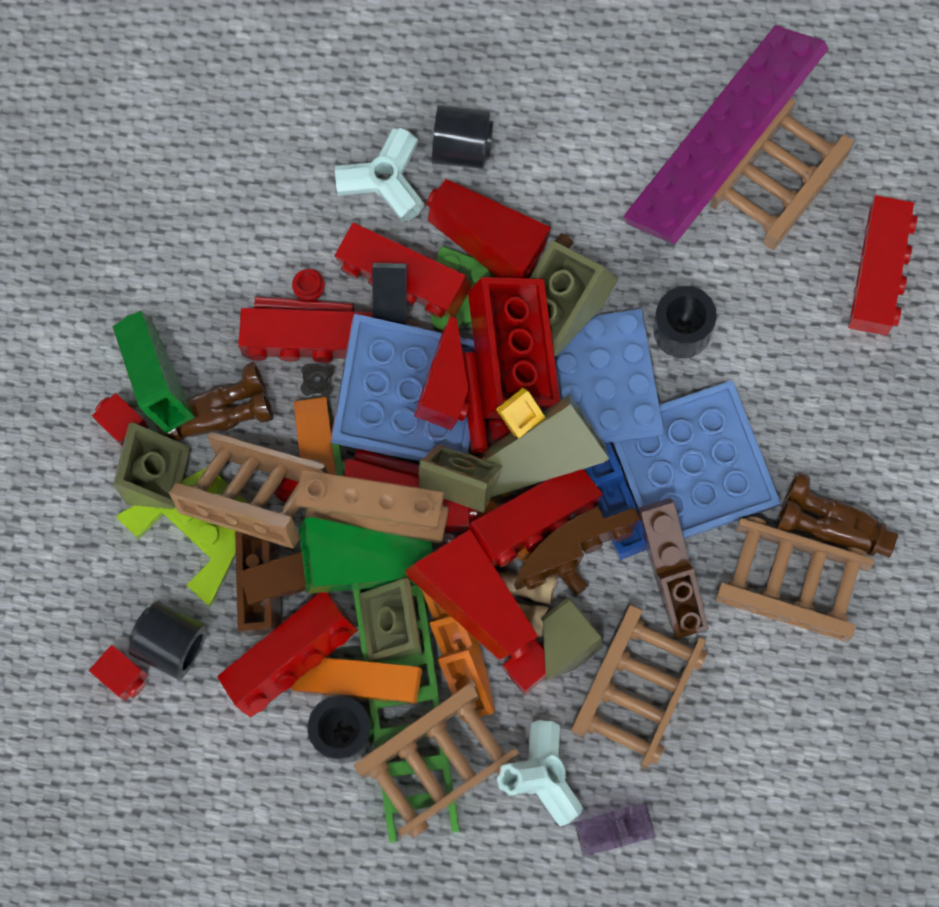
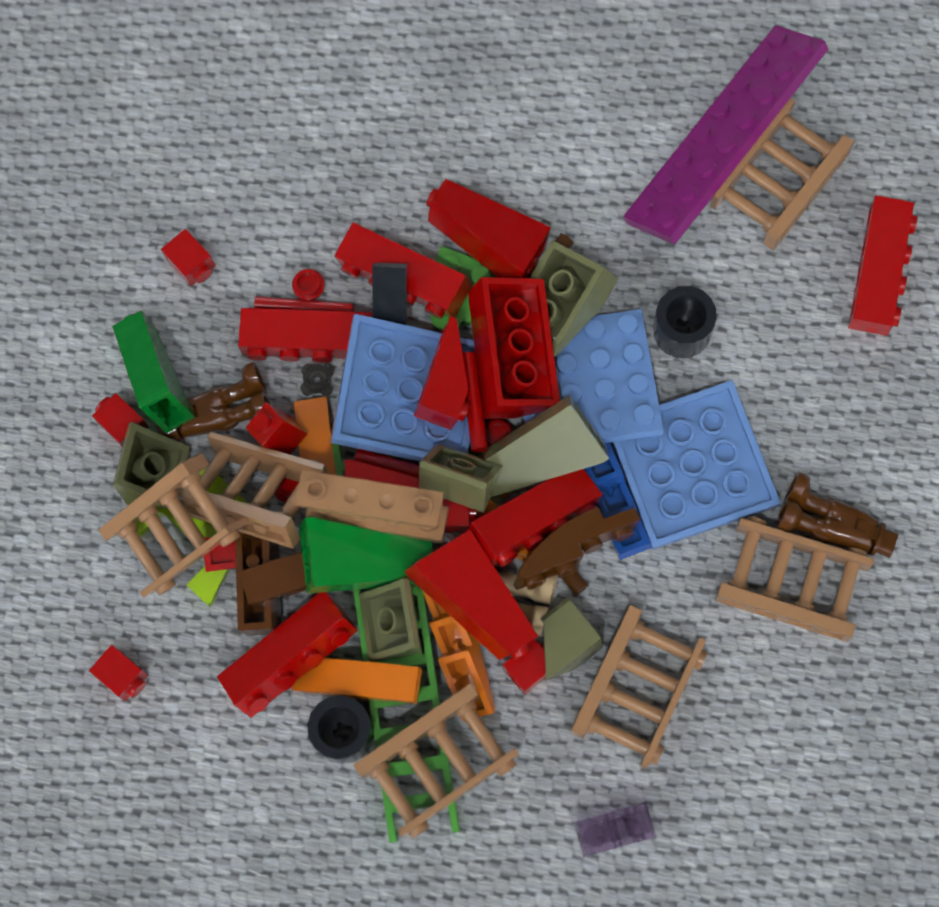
black piece [129,600,208,680] -> none
light aqua piece [335,128,424,222] -> none
black piece [432,105,494,169] -> none
yellow plate [496,388,546,438] -> none
light aqua piece [497,720,584,826] -> none
reddish brown slope [638,497,709,640] -> none
none -> medium nougat fence [98,453,249,598]
none -> red brick [160,228,215,287]
none -> red plate [204,537,236,572]
none -> red brick [245,402,307,455]

